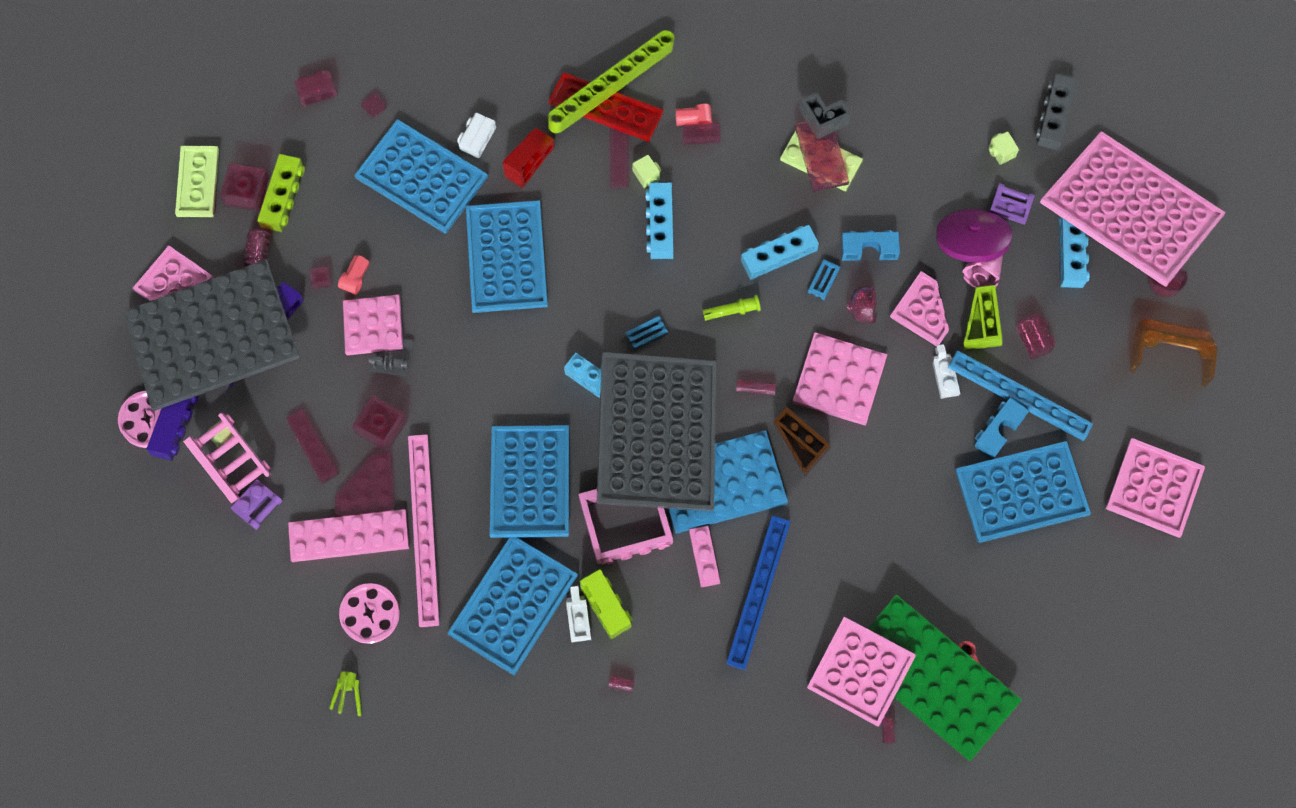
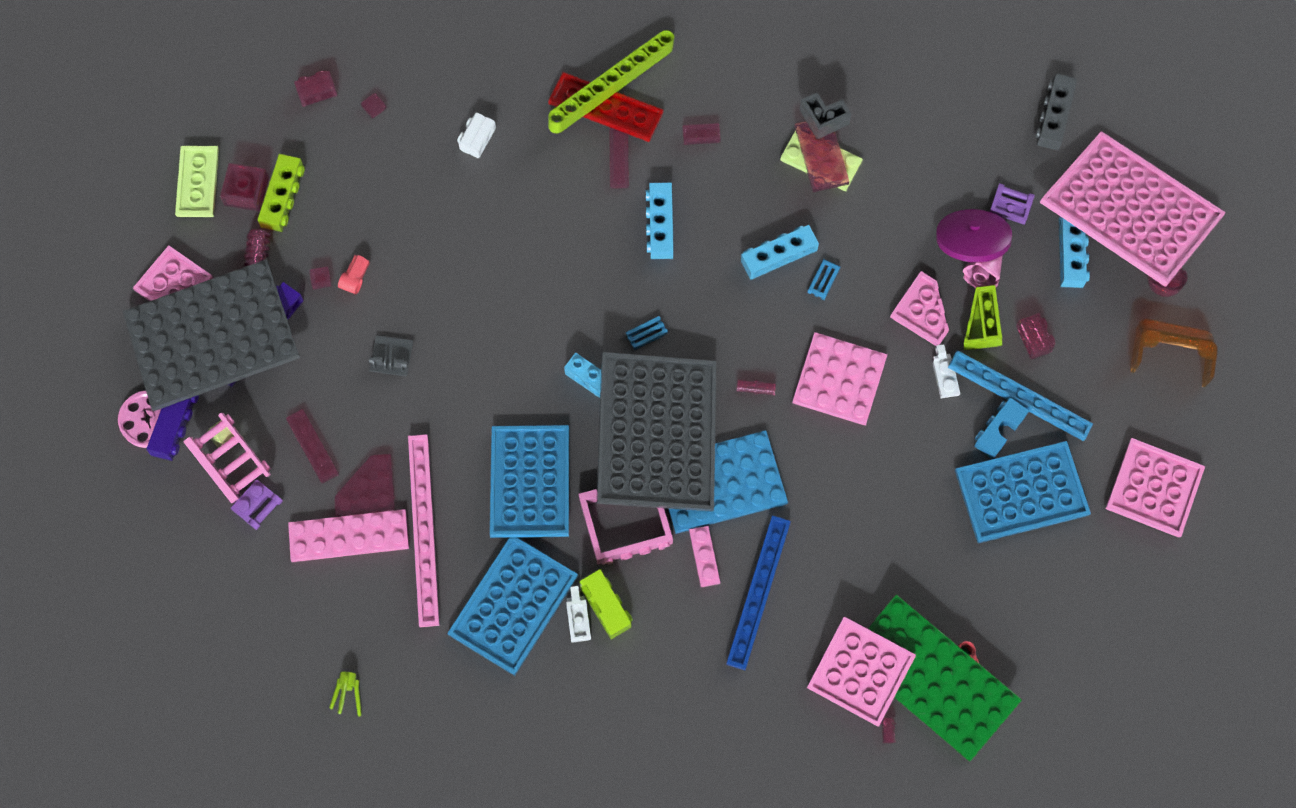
bright pink wedge [339,583,400,644] -> none
bright pink plate [343,295,403,355] -> none
clear pink brick [352,395,408,452] -> none
dark azure plate [354,119,488,234] -> none
dark azure plate [466,200,548,313] -> none
red wedge [502,128,555,188] -> none
clear pink pin [608,674,634,693] -> none
yellowish green brick [632,155,661,188] -> none
coral piece [676,104,712,128] -> none
lime pin [702,295,761,321] -> none
reddish brown wedge [774,407,831,477] -> none
dark azure arch [841,230,900,261] -> none
clear pink cylinder [847,286,877,324] -> none
yellowish green brick [989,132,1019,164] -> none

